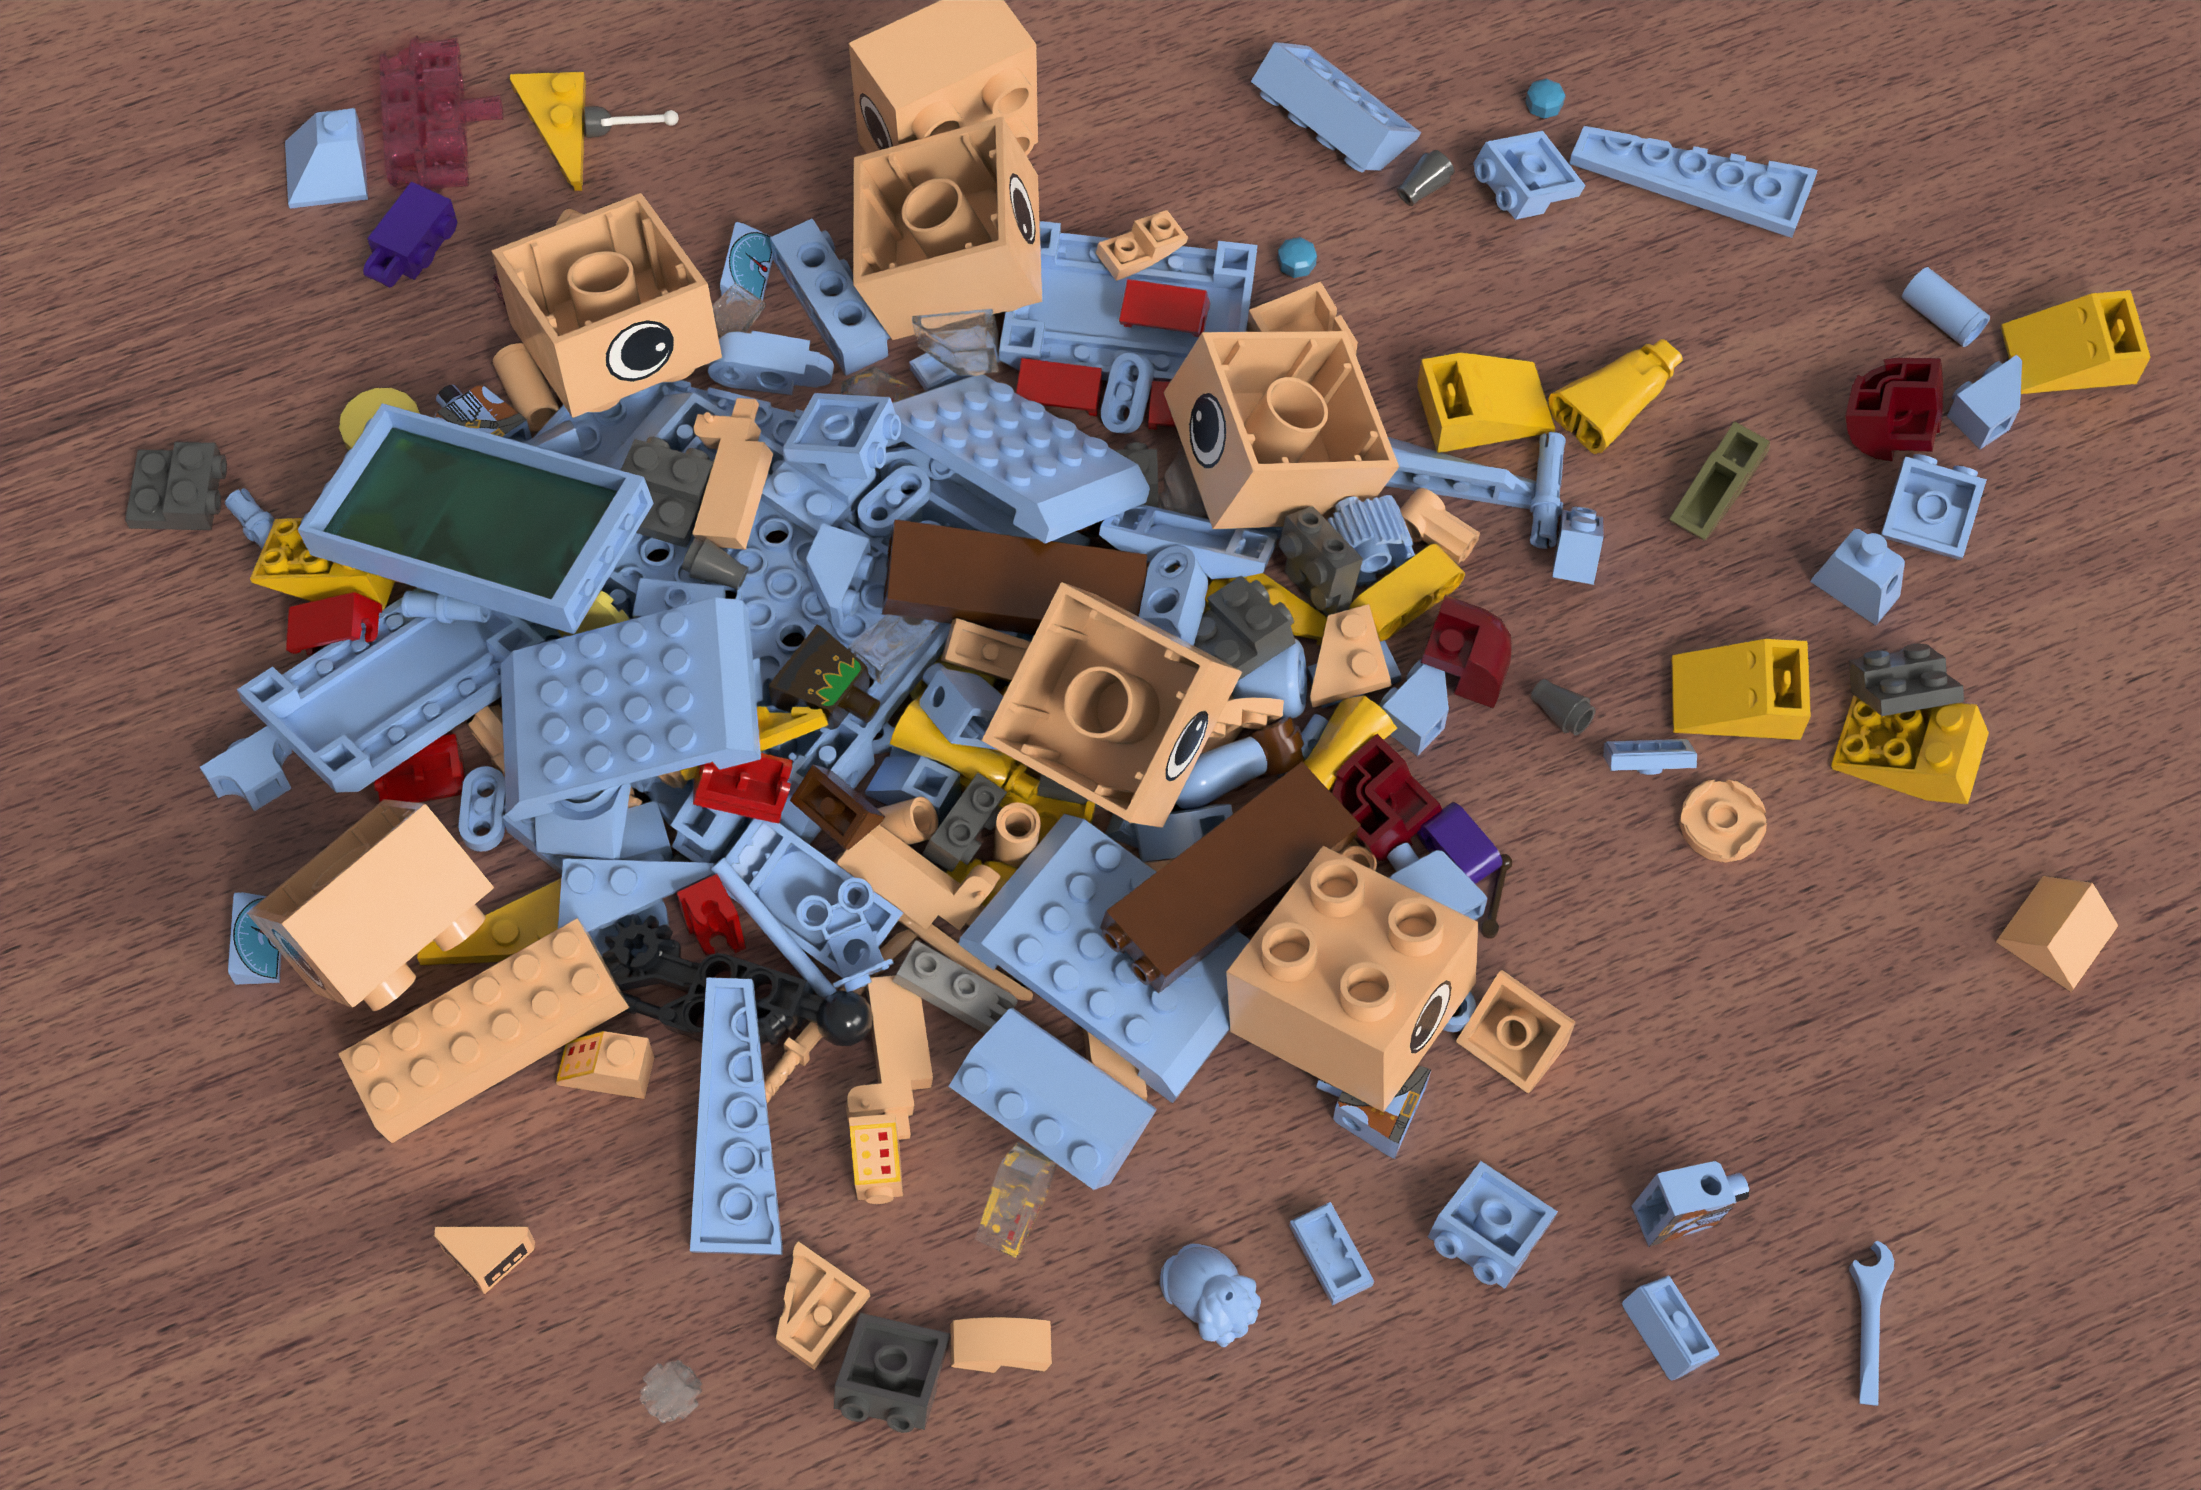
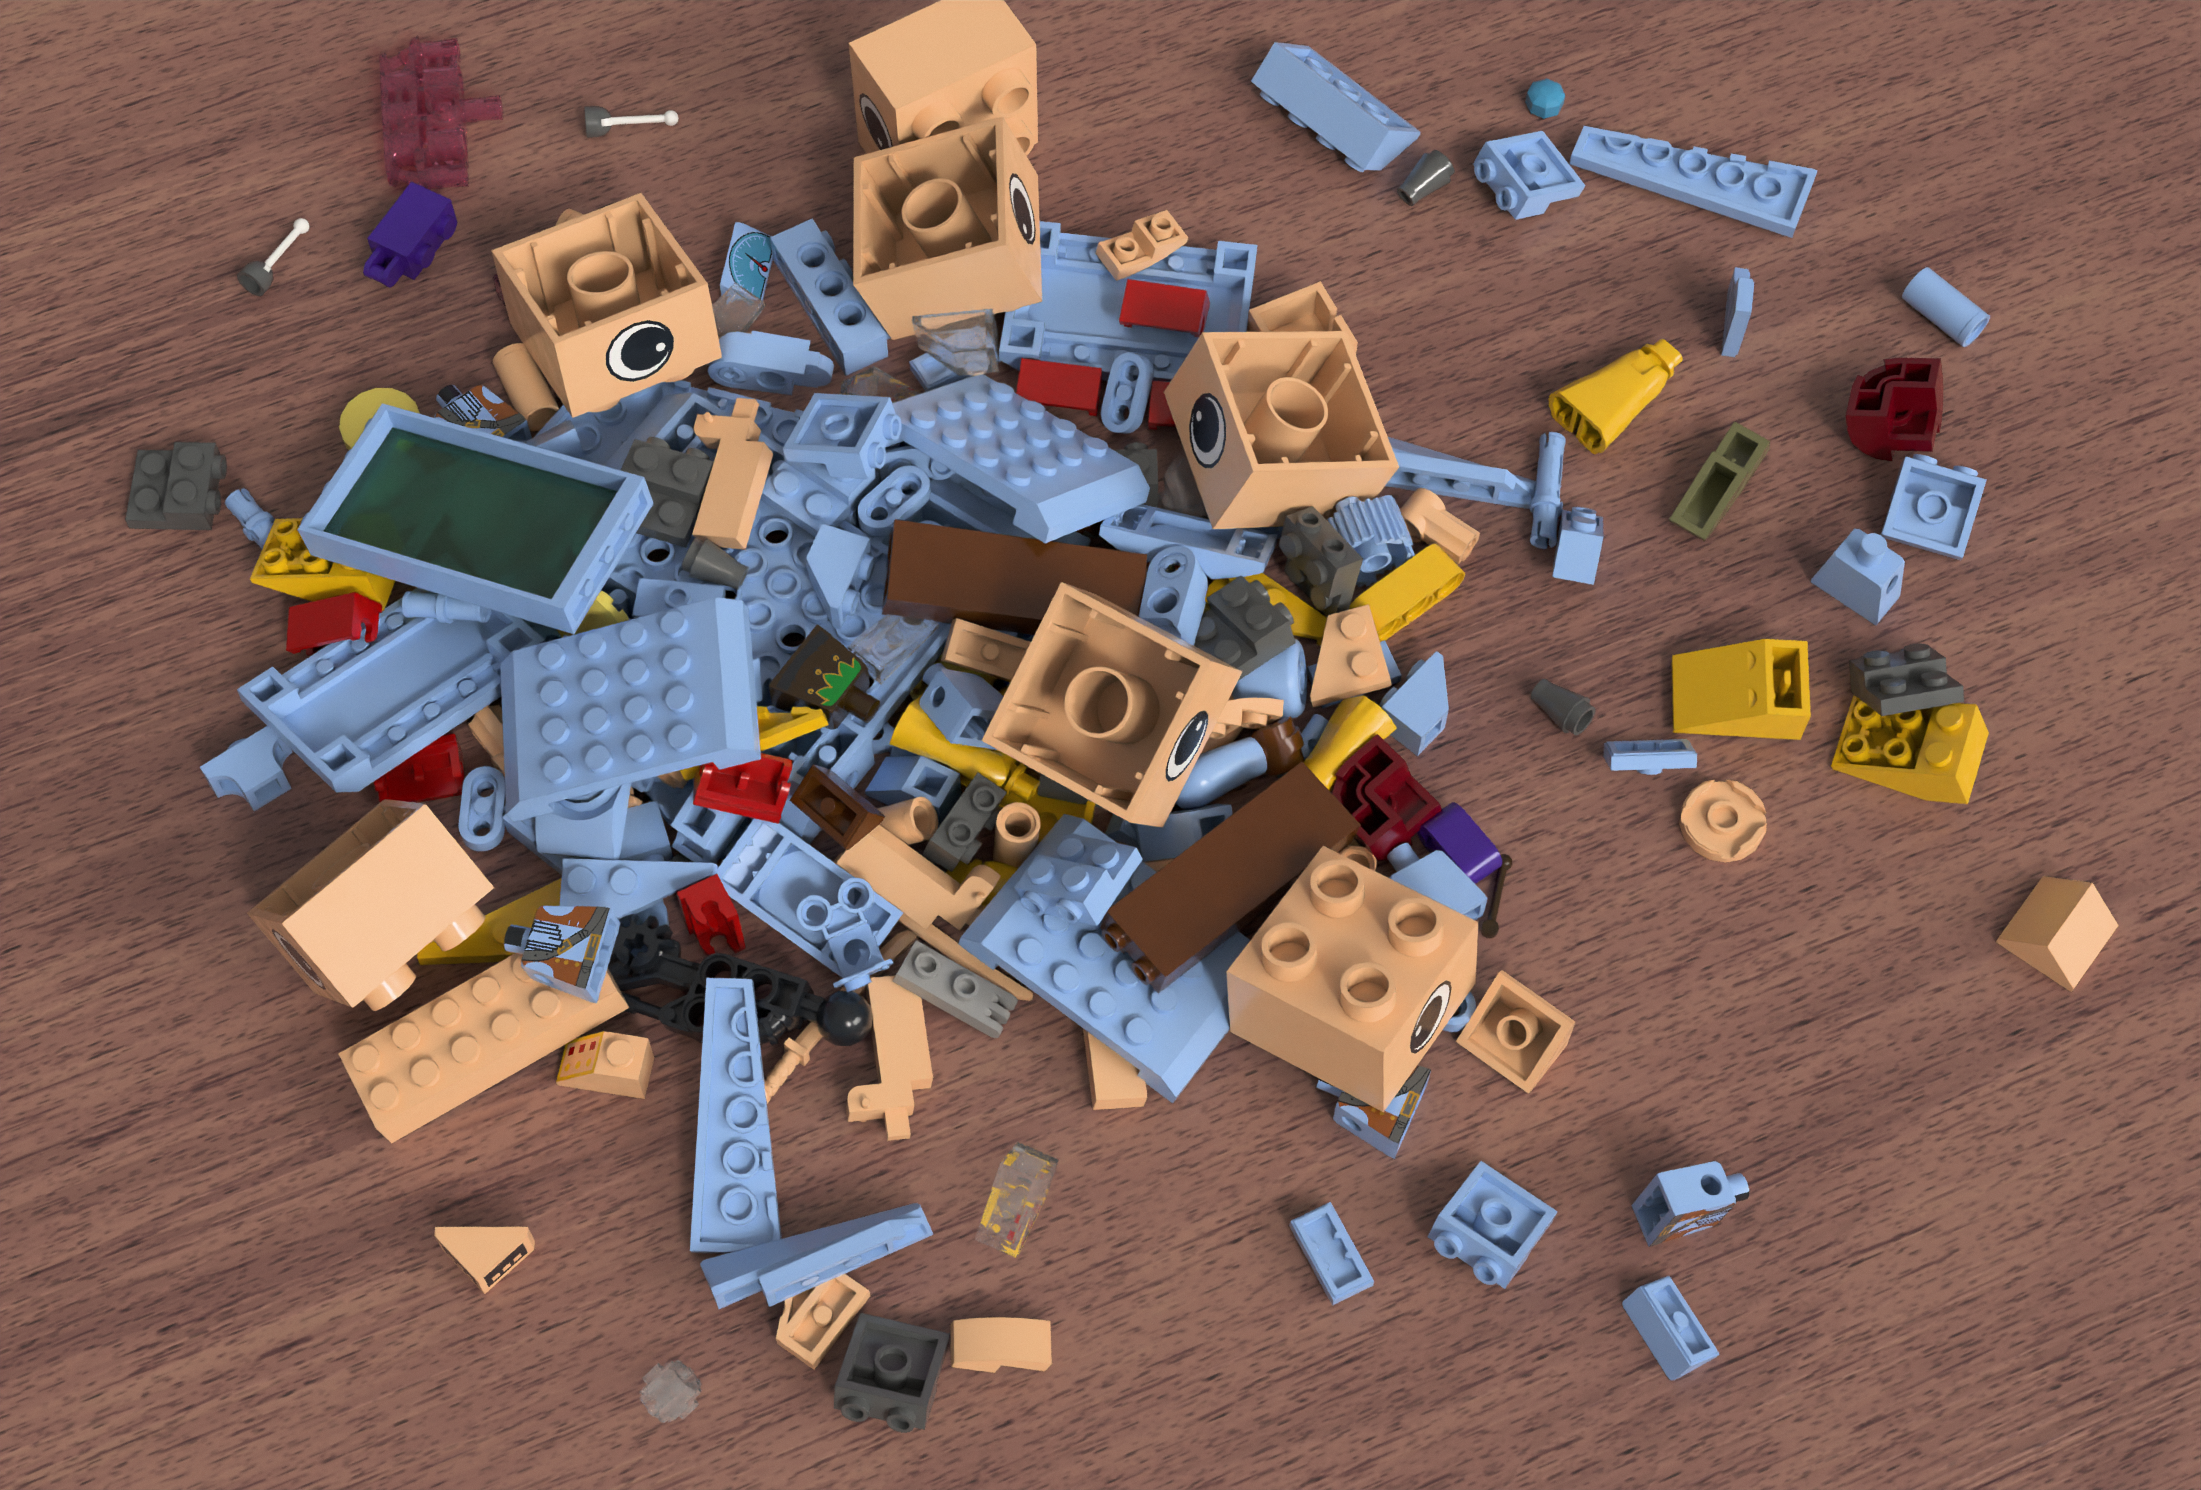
slope [228,892,282,985] -> none
light blue slope [285,108,368,209] -> none
yellow wing [510,72,586,191] -> none
light blue bar [710,858,837,998] -> none
light nougat slope [849,1114,903,1204] -> none
light blue slope [949,1008,1157,1190] -> none
light blue hair [1159,1244,1261,1347] -> none
dark azure tile [1277,237,1317,278] -> none
yellow slope [1417,353,1555,453] -> none
dark red brick [1421,595,1512,709] -> none
light blue piece [1849,1241,1894,1406] -> none
light blue slope [1947,355,2022,449] -> none
yellow slope [2000,290,2151,394] -> none
none -> dark grey hinge [237,218,309,296]
none -> torso [504,906,621,1003]
none -> light blue wedge [700,1203,933,1309]
none -> light blue plate [1014,833,1143,926]
none -> light blue tile [1721,267,1754,357]

